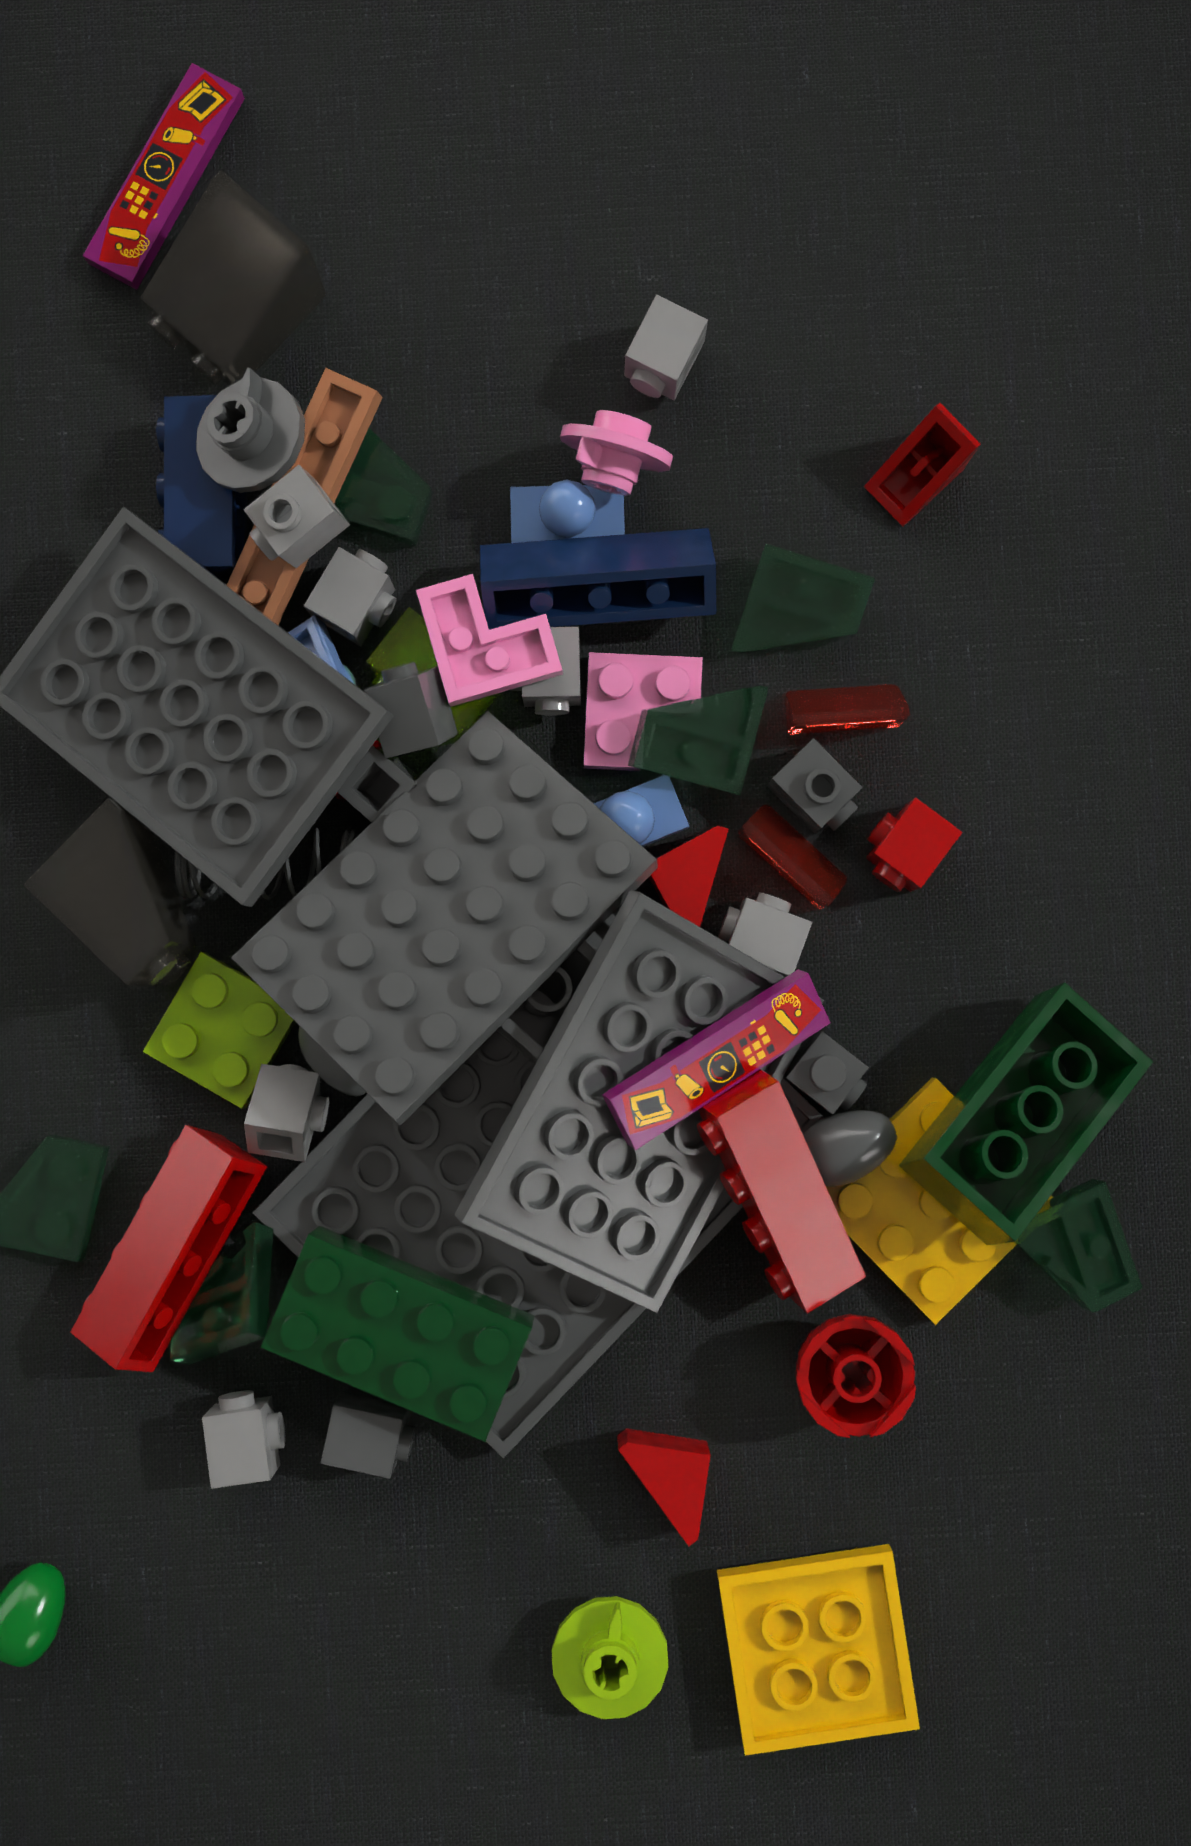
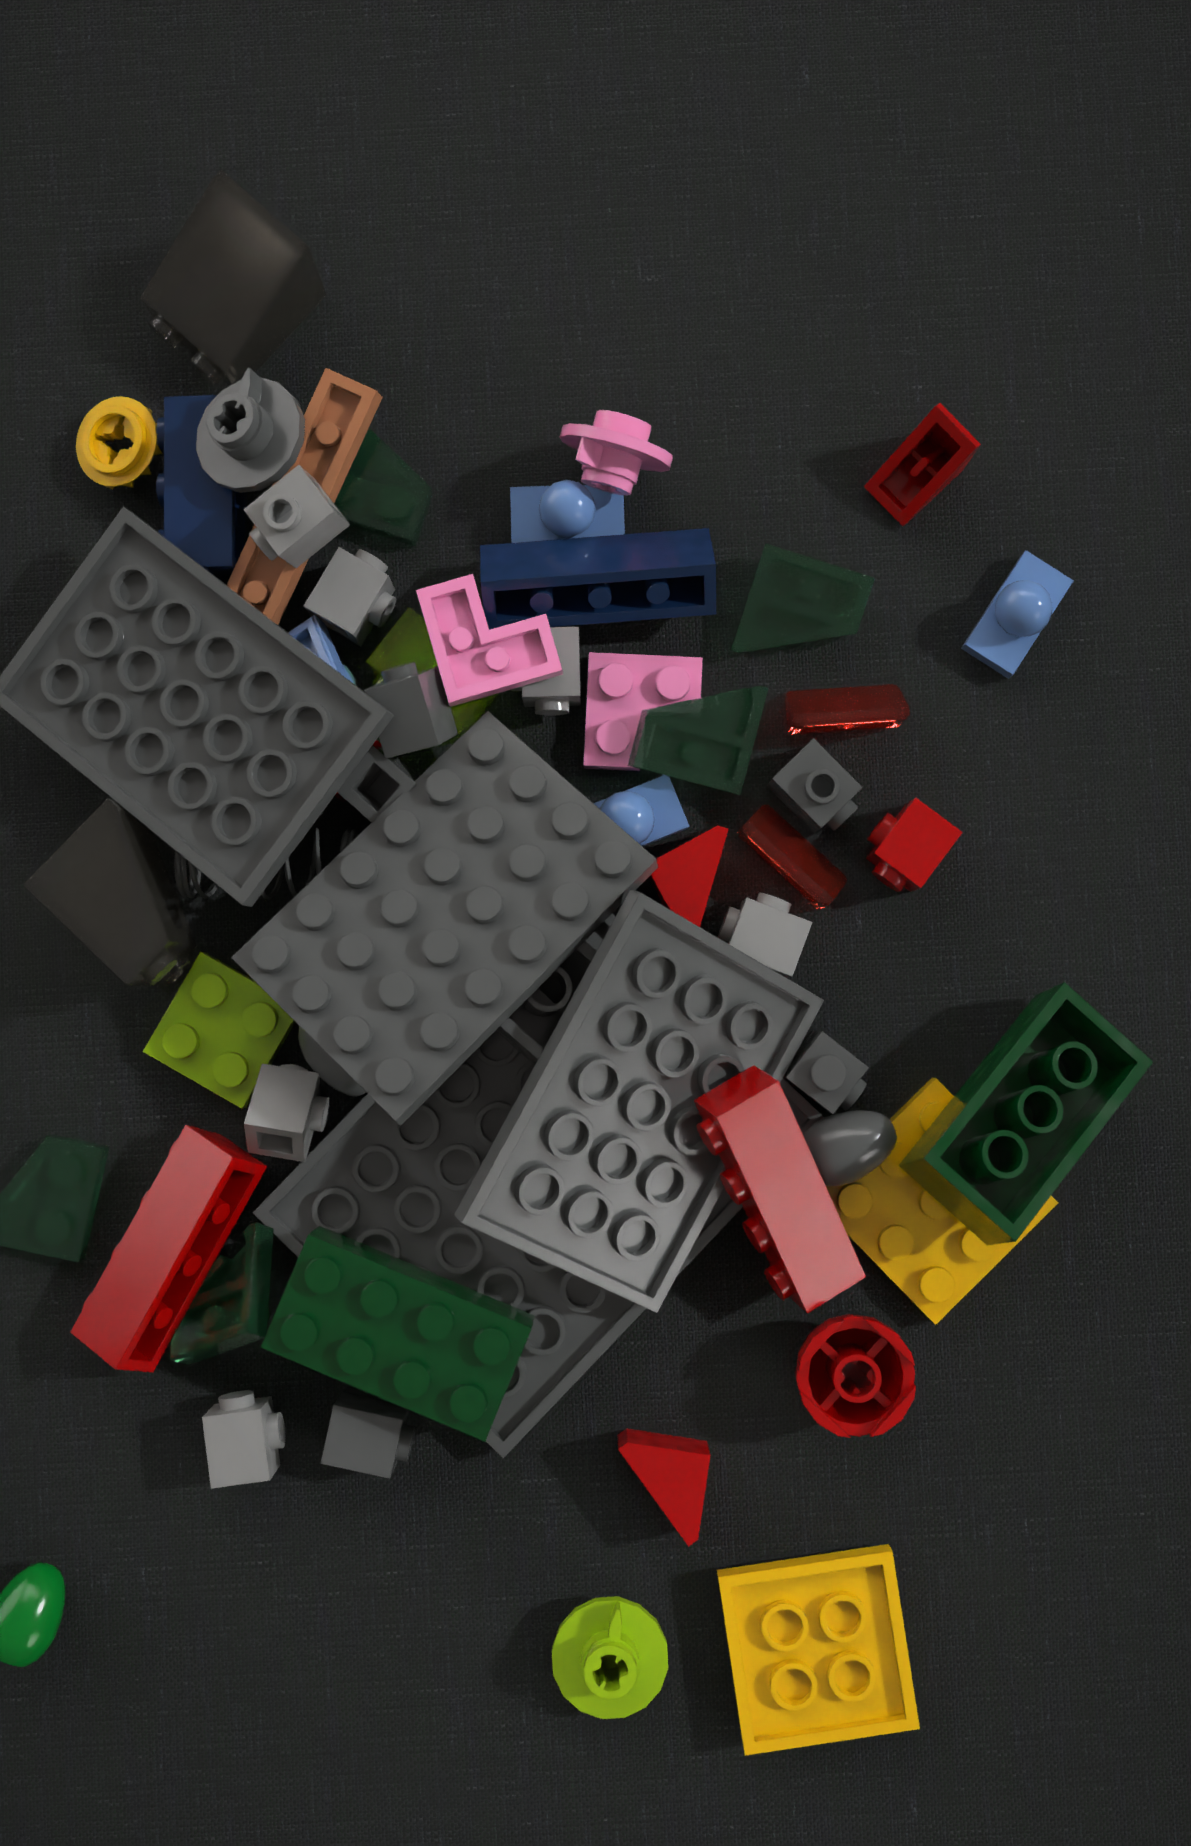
tile [83,63,245,290] -> none
tile [602,969,831,1150] -> none
light grey brick [624,294,708,401] -> none
clear green wing [1014,1178,1143,1312] -> none
none -> yellow gear [76,396,162,490]
none -> medium blue tile [961,550,1074,679]

